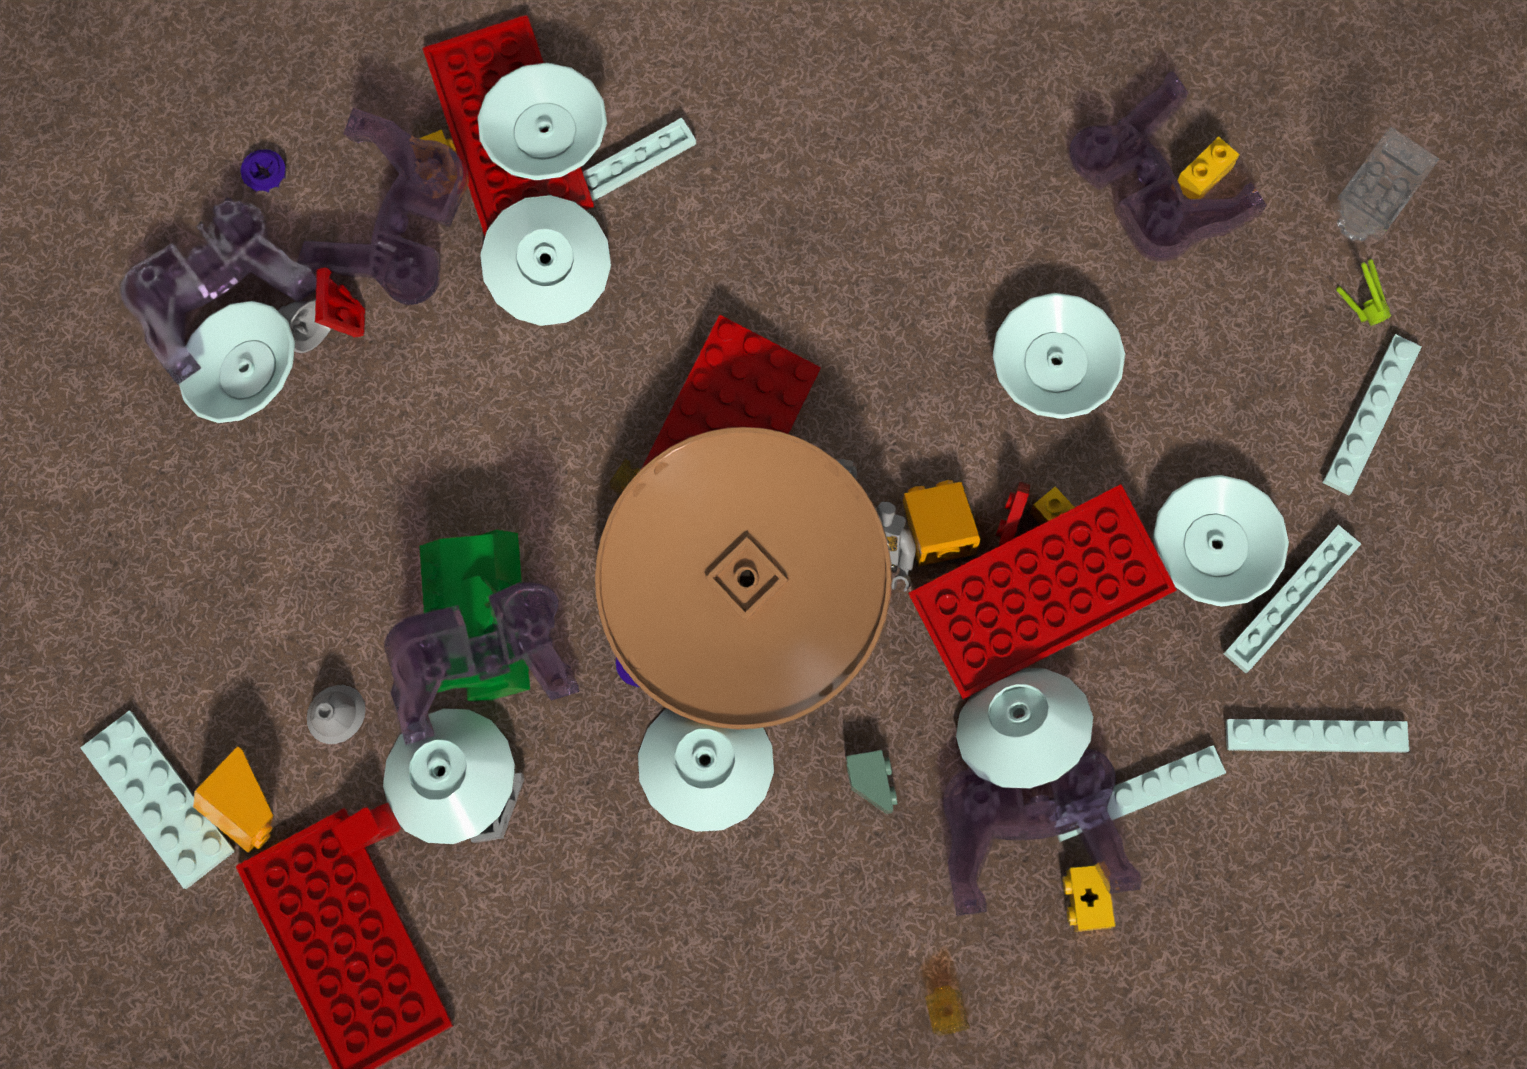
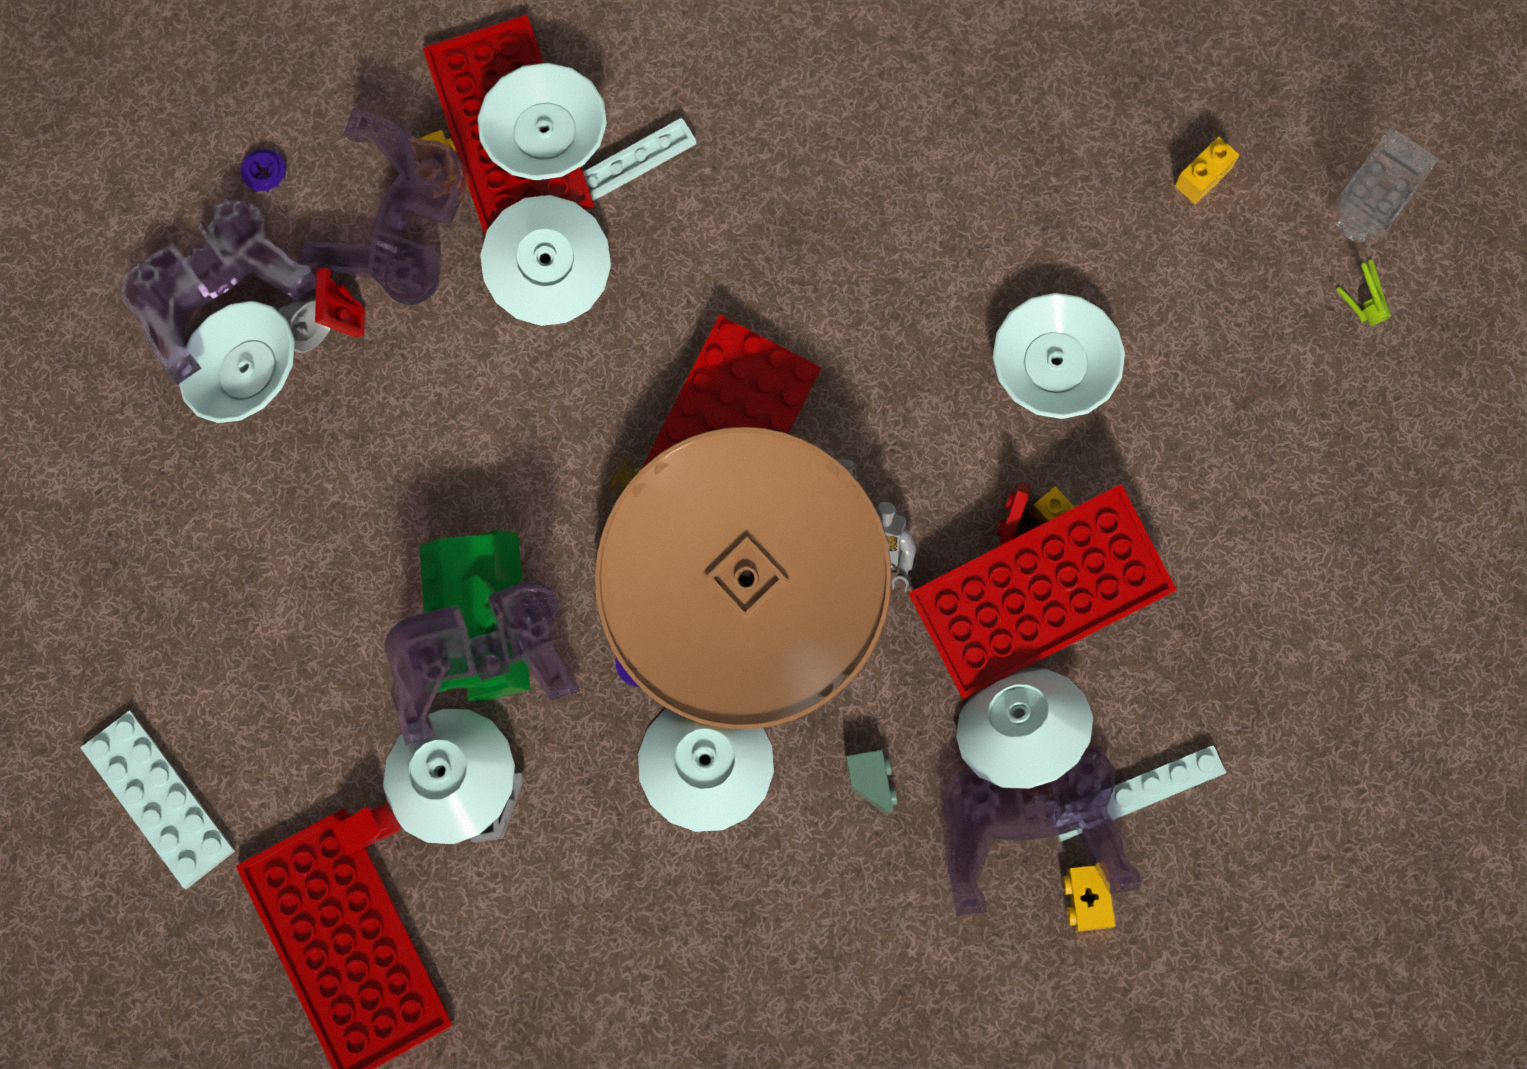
light orange slope [193,746,273,853] -> none
light grey hat [307,685,366,744] -> none
light orange slope [903,480,980,567] -> none
clear yellow brick [925,985,970,1036] -> none
clear purple animal [1069,71,1267,261] -> none
light aqua dish [1153,475,1289,607] -> none
light aqua plate [1223,525,1361,673] -> none
light aqua plate [1225,719,1409,753] -> none
light aqua plate [1323,334,1422,495] -> none

